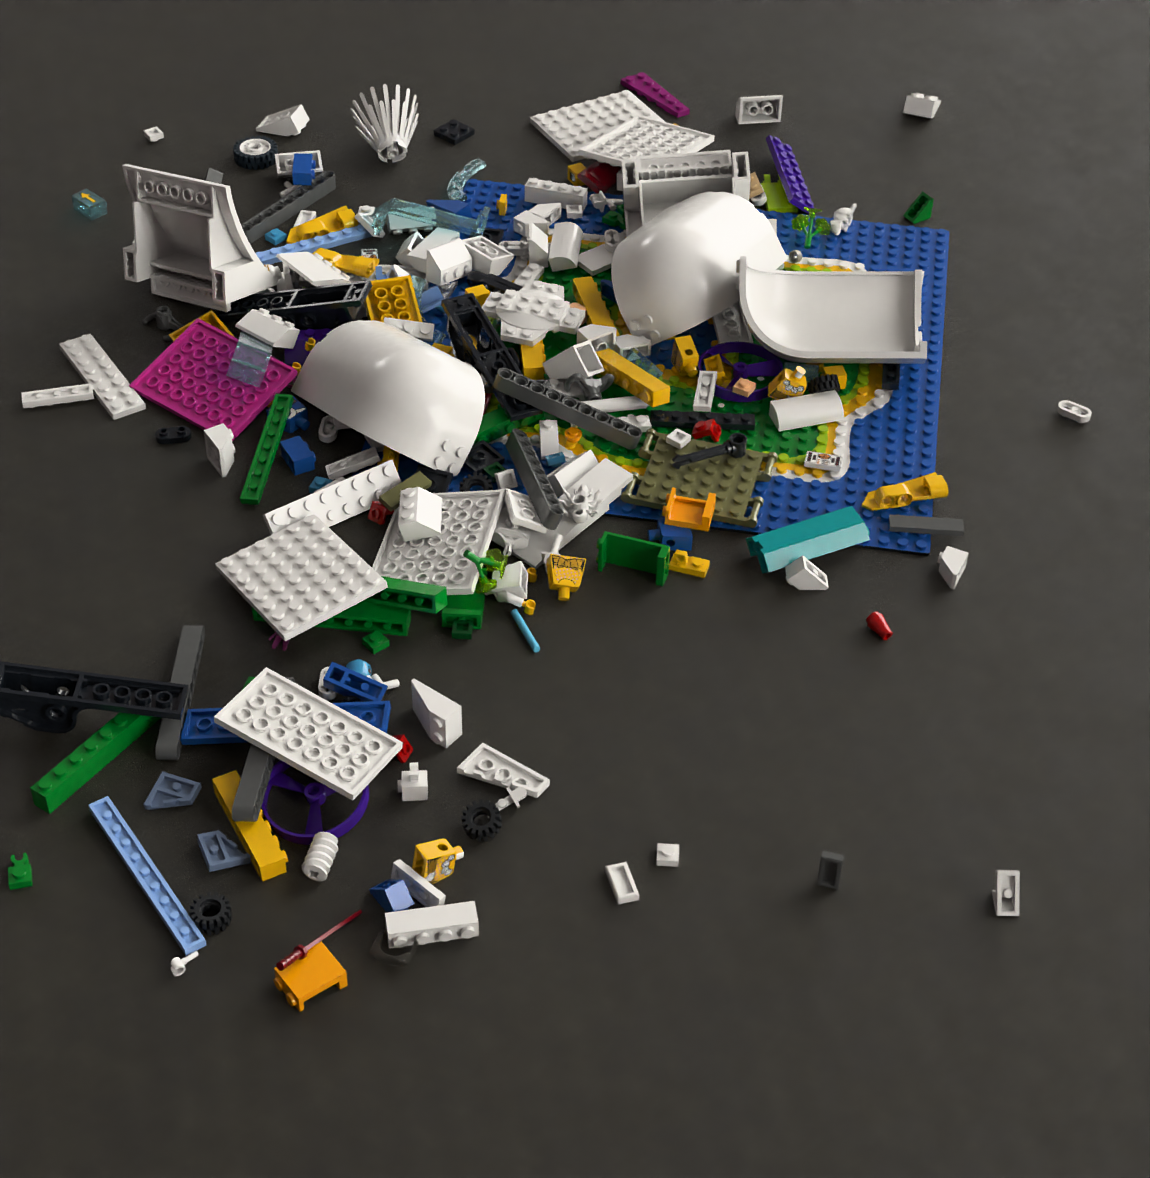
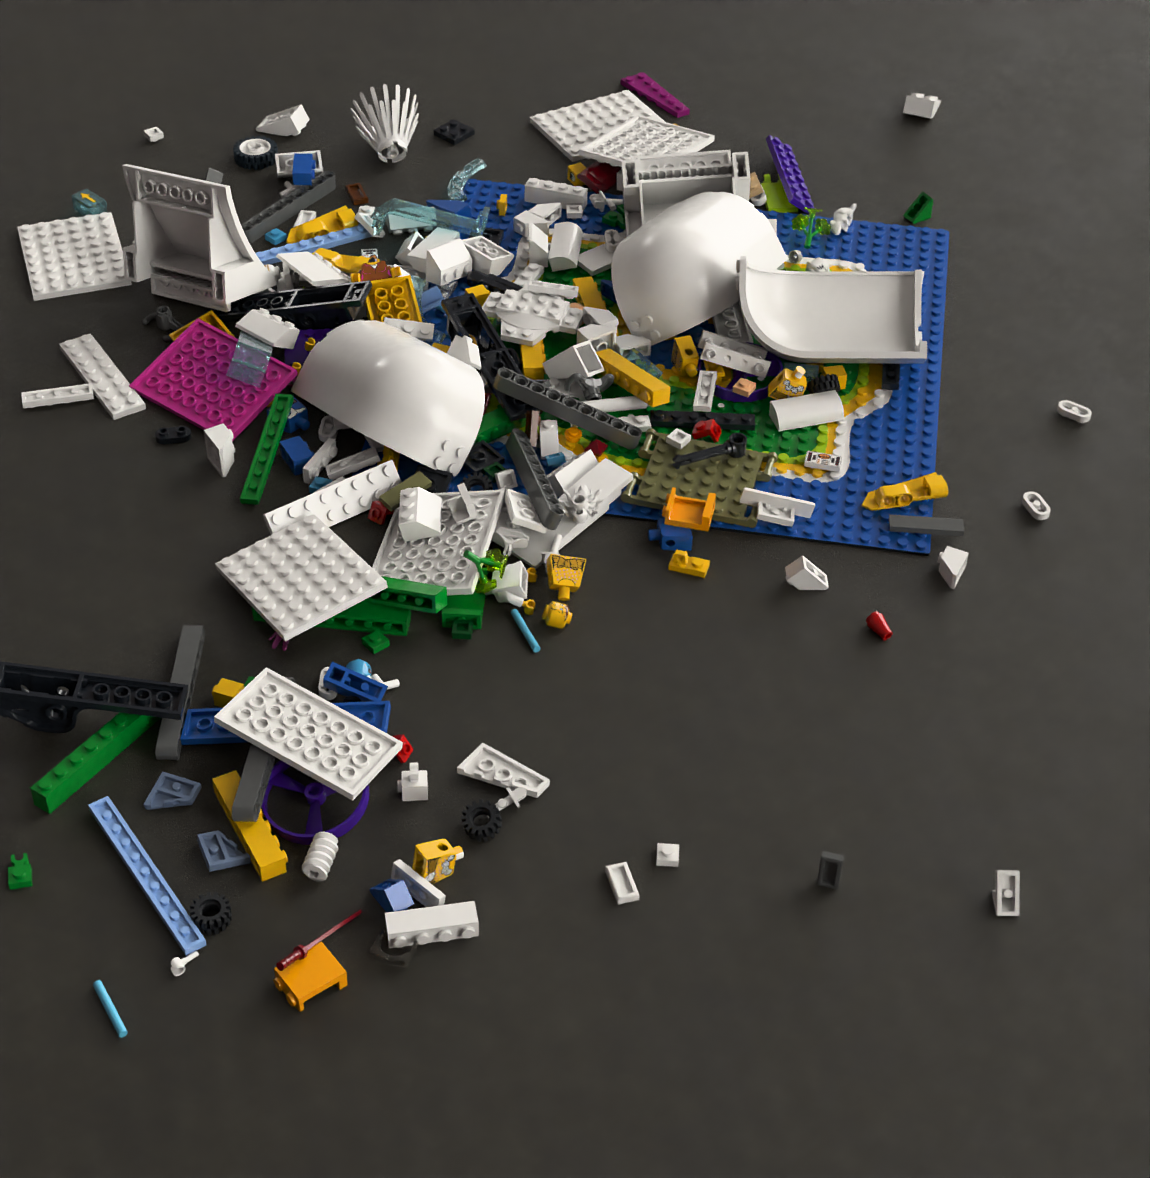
white slope [411,679,462,749] -> none
white beam [499,241,529,256] -> none
green panel [596,531,670,586] -> none
white slope [735,95,783,124] -> none
teal panel [745,506,870,573] -> none
none -> white plate [17,212,132,301]
none -> medium azure bar [93,980,128,1038]
none -> yellow brick [212,678,244,708]
none -> white plate [302,438,337,484]
none -> reddish brown tile [345,183,369,205]
none -> dark orange torso [350,258,402,282]
none -> white slope [447,335,481,370]
none -> white panel [447,483,478,525]
none -> plate [525,410,541,447]
none -> white plate [528,280,579,299]
none -> yellow head [542,601,572,629]
none -> white slope [583,307,619,333]
none -> dark red slope [584,439,608,457]
none -> white fence [698,330,771,378]
none -> white bracket [740,487,815,527]
none -> white head [806,258,830,271]
none -> white plate [1022,491,1051,520]

